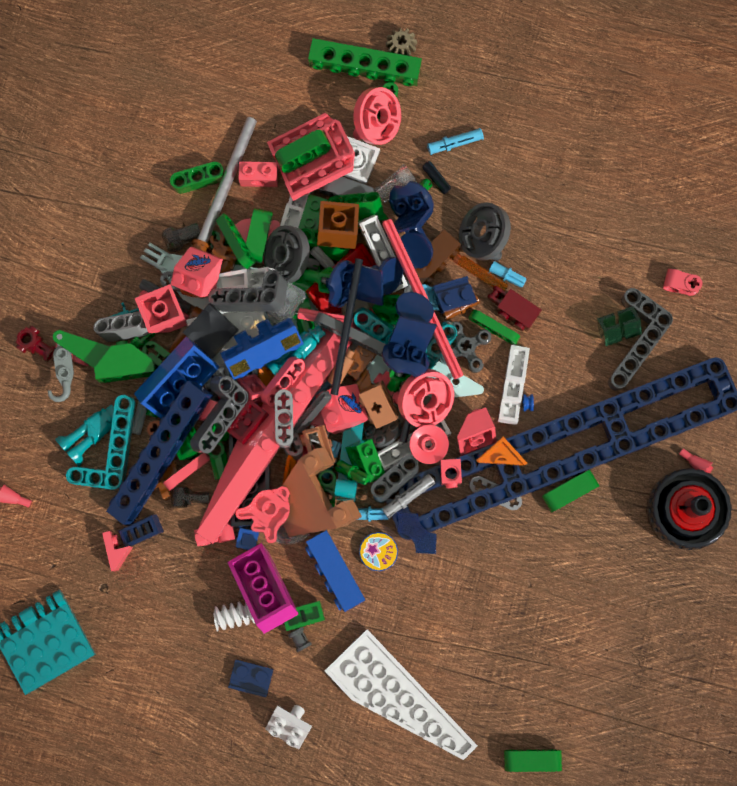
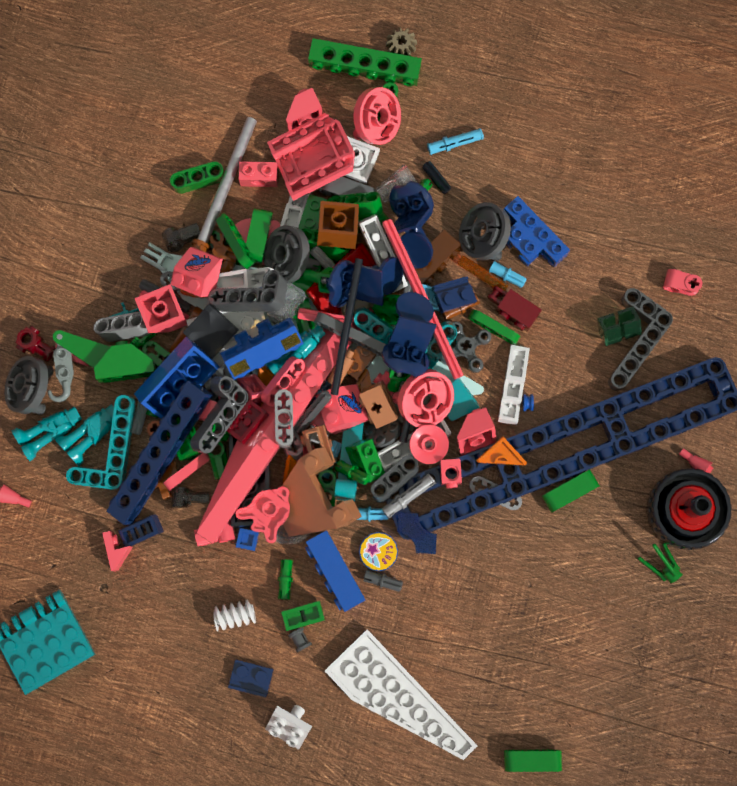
dark pink brick [227,543,299,634] -> none
green beam [275,130,331,173] -> none
none -> dark grey piece [4,356,54,415]
none -> teal piece [11,406,82,461]
none -> green pin [278,559,293,600]
none -> coral slope [286,88,323,131]
none -> dark grey axle [363,570,403,592]
none -> teal torso [436,378,479,421]
none -> blue piece [504,196,570,268]
none -> green plant [638,543,683,584]

